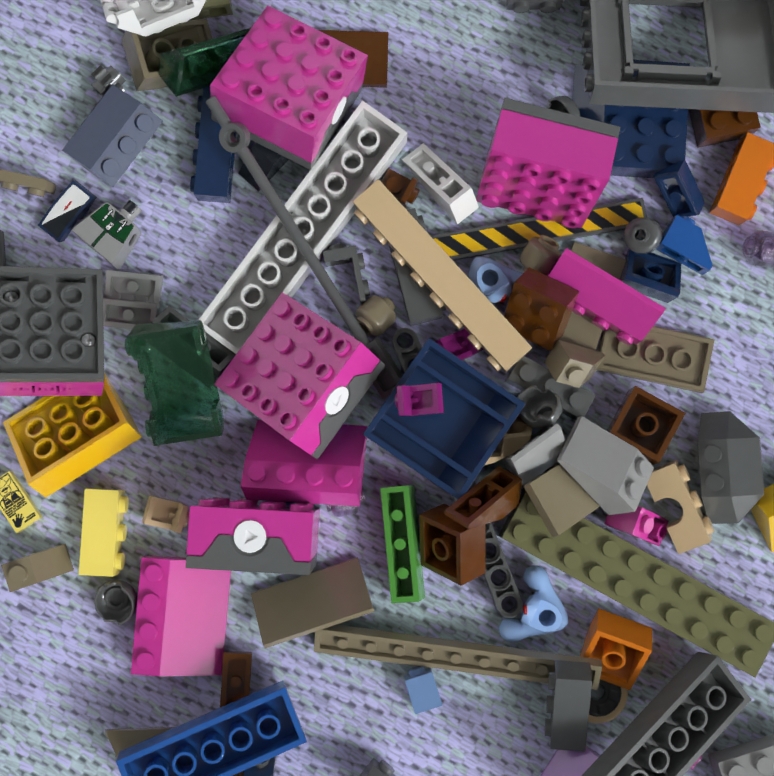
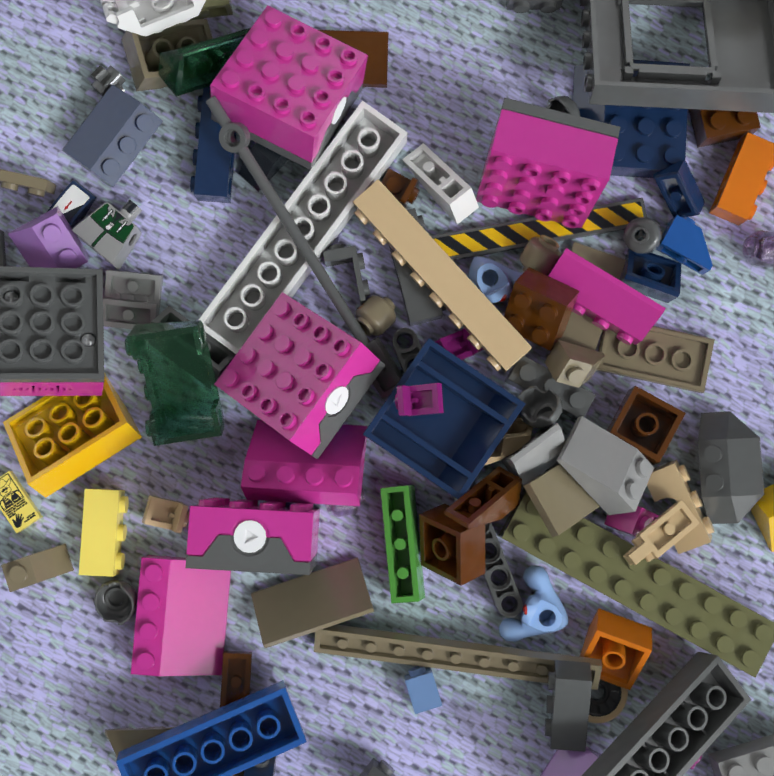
none -> medium lavender slope [8,206,88,268]
none -> tan hinge [623,500,700,565]

